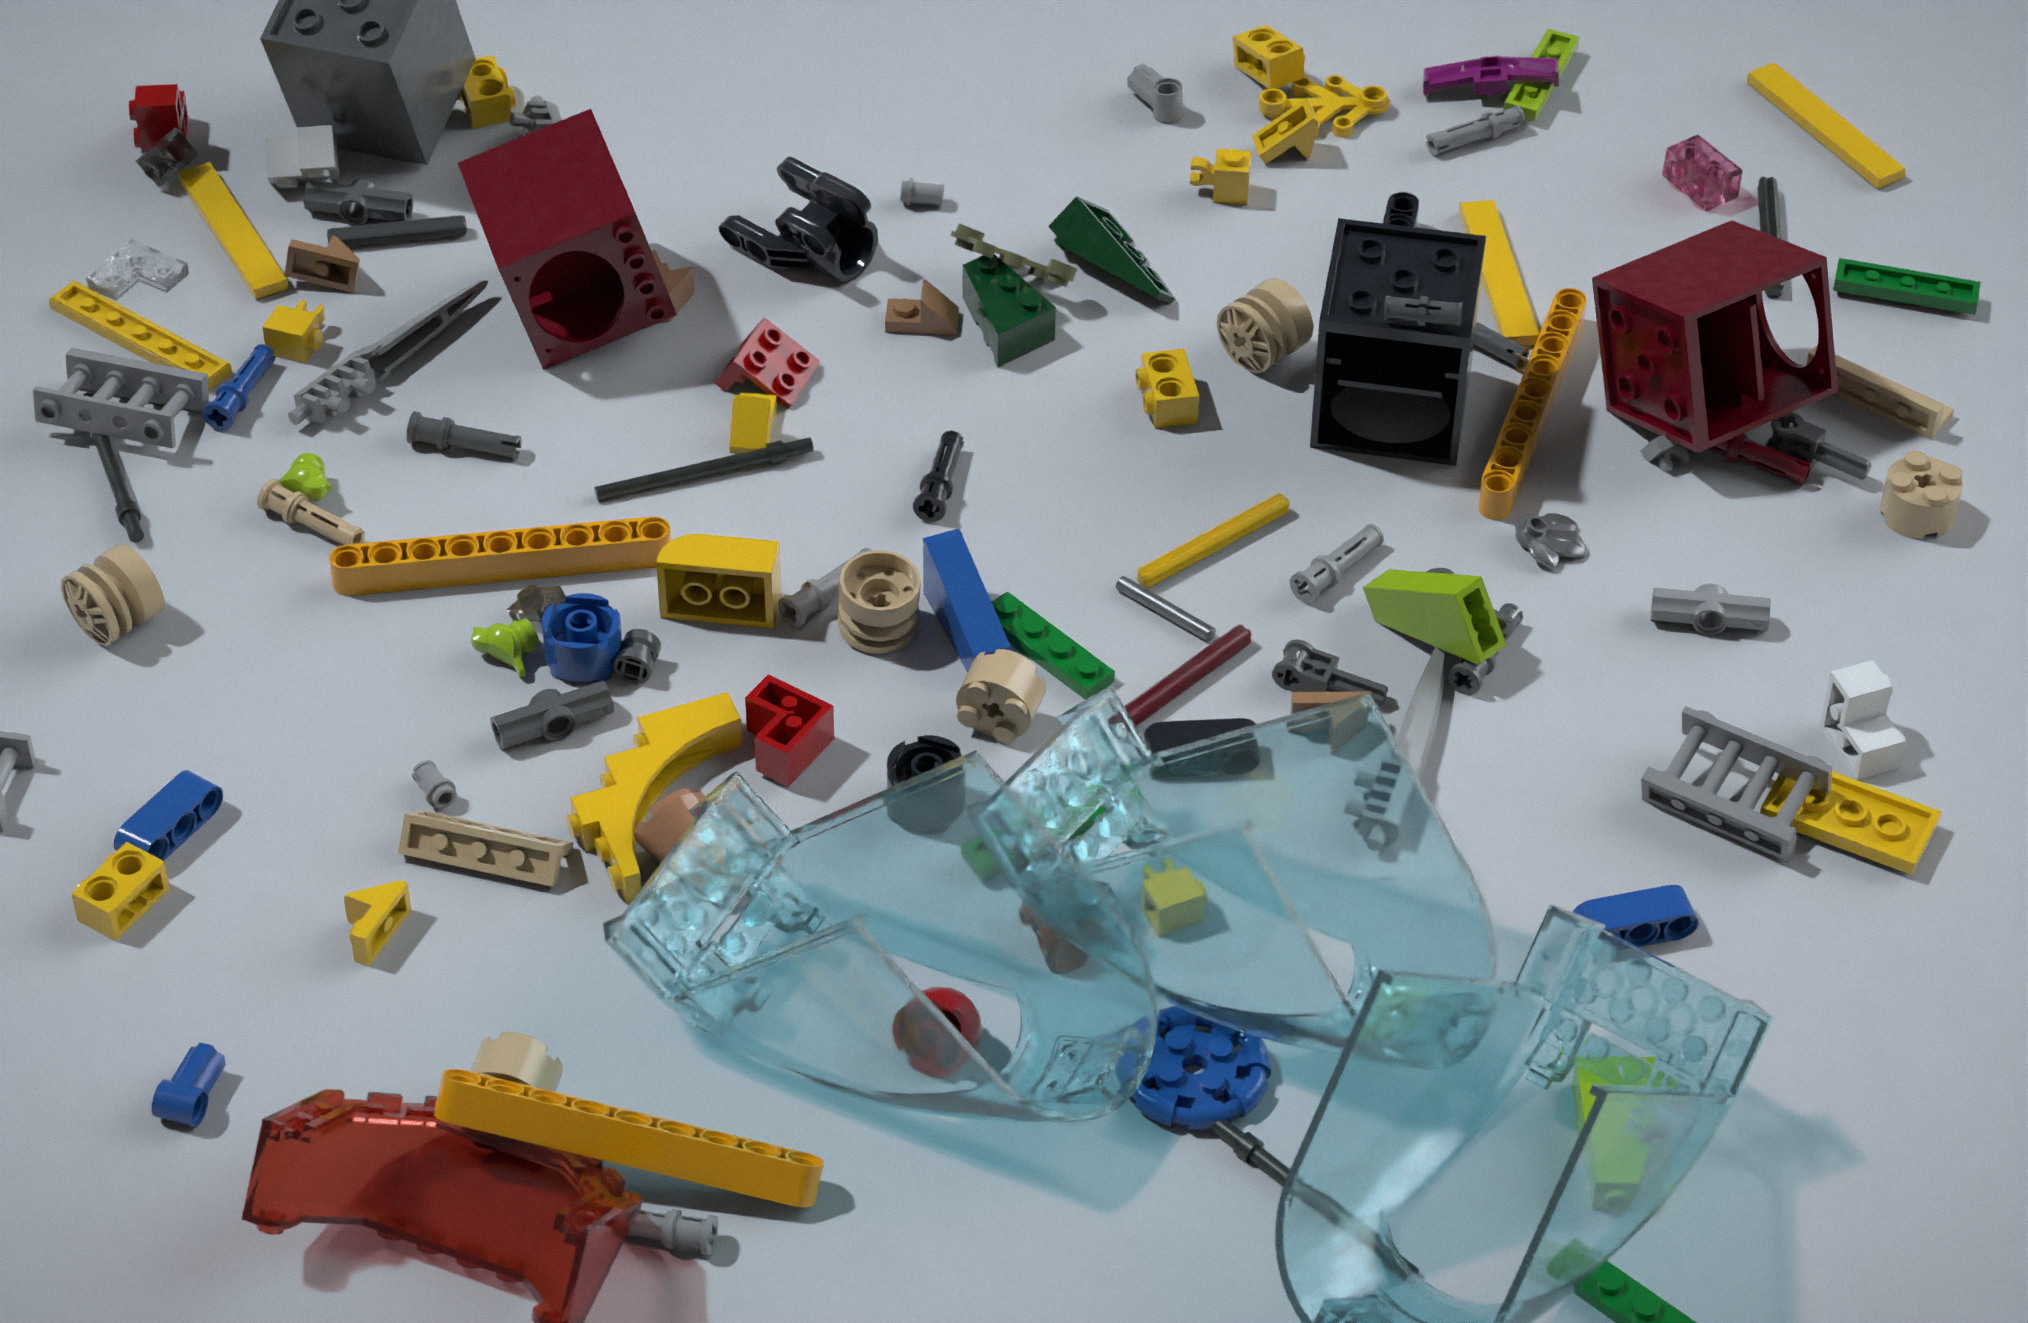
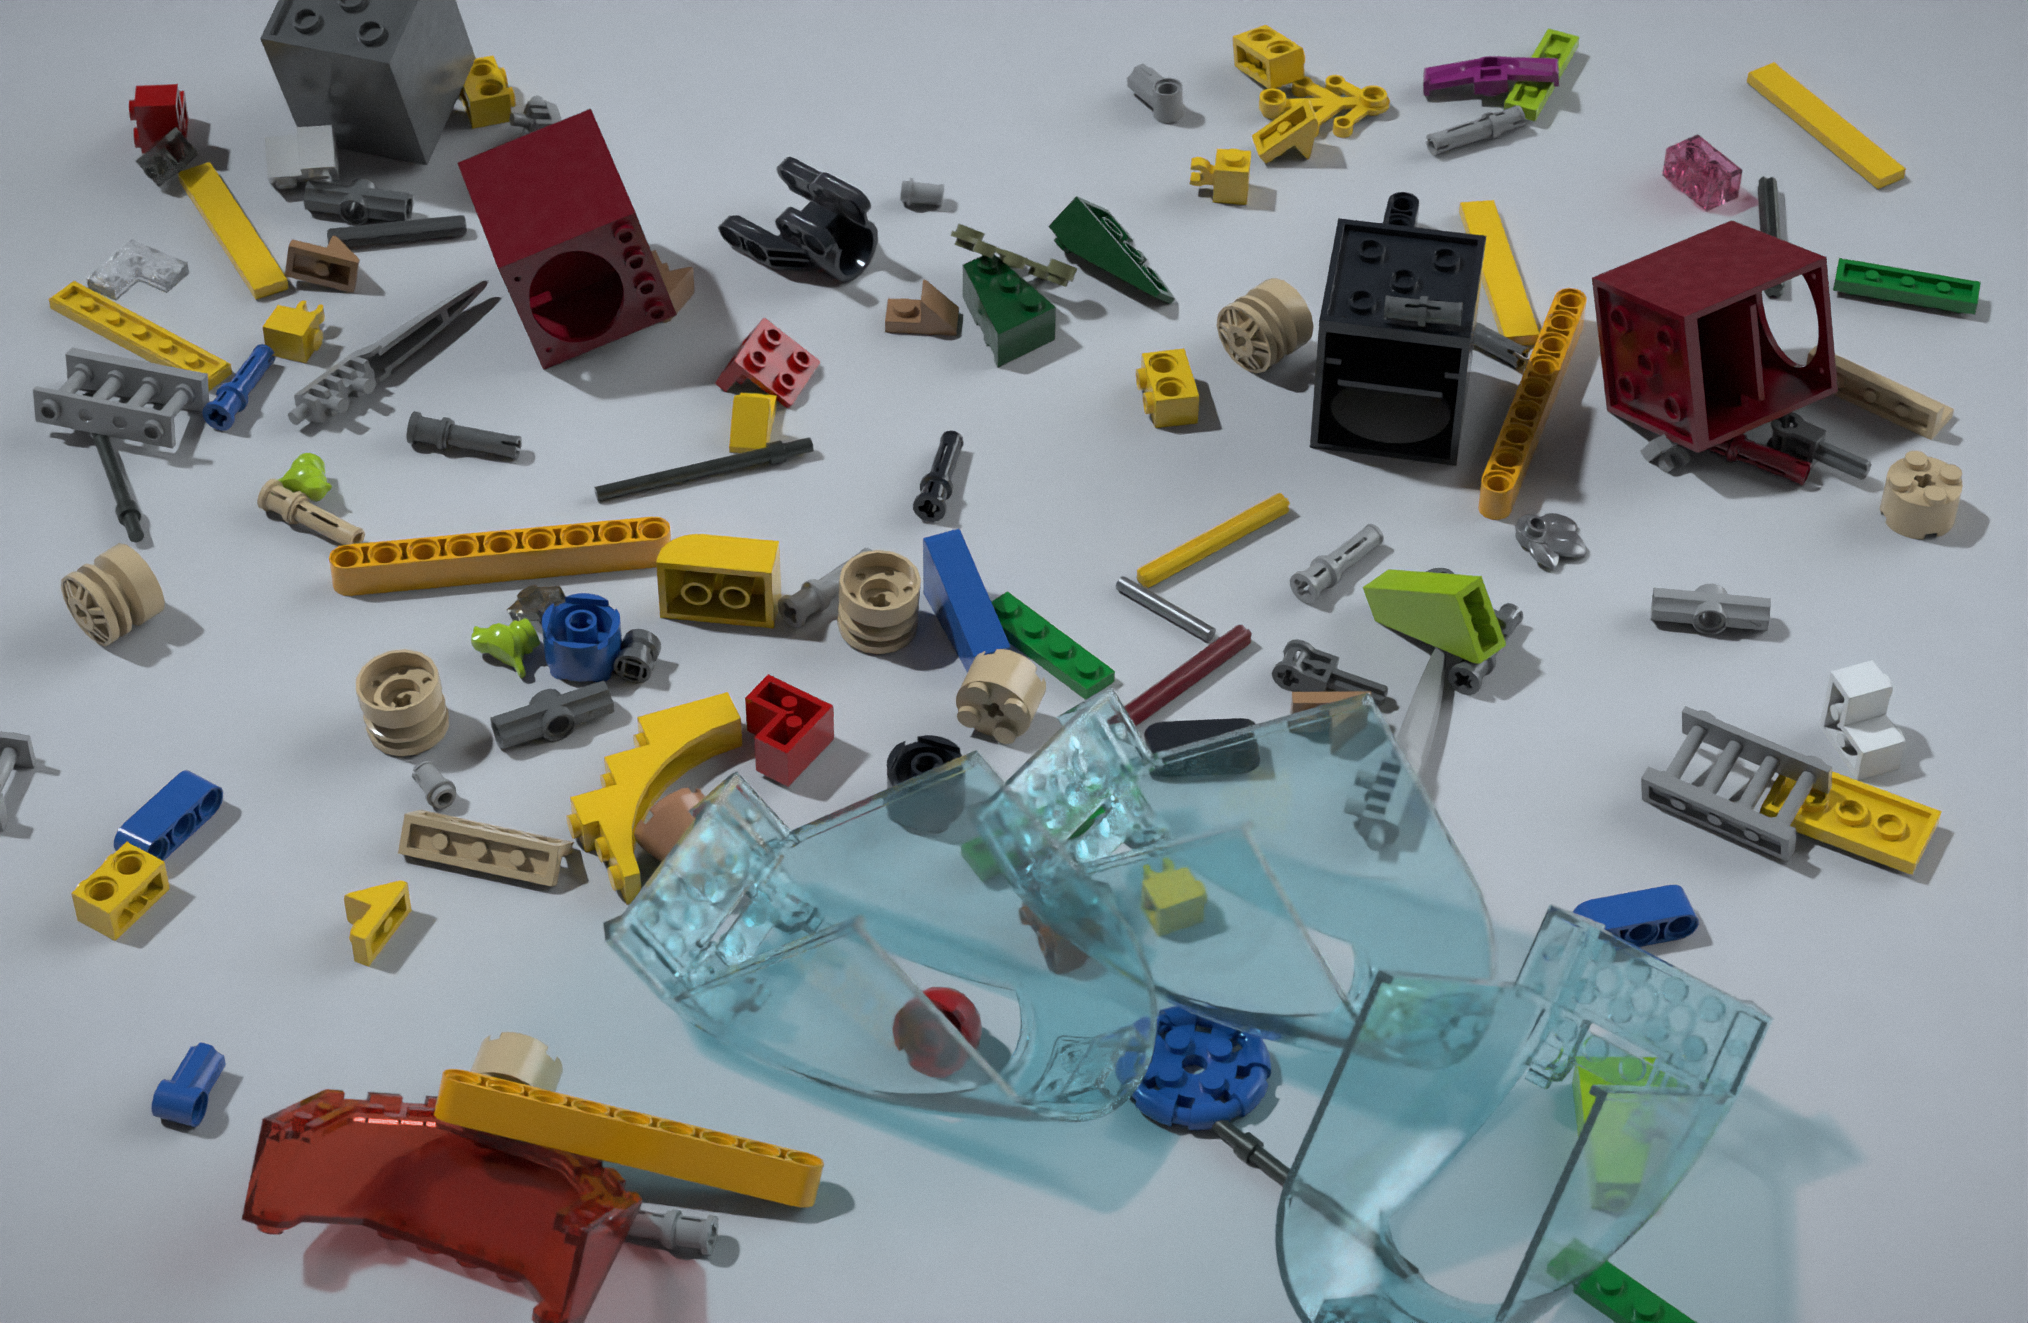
none -> tan wheel [356,649,449,756]

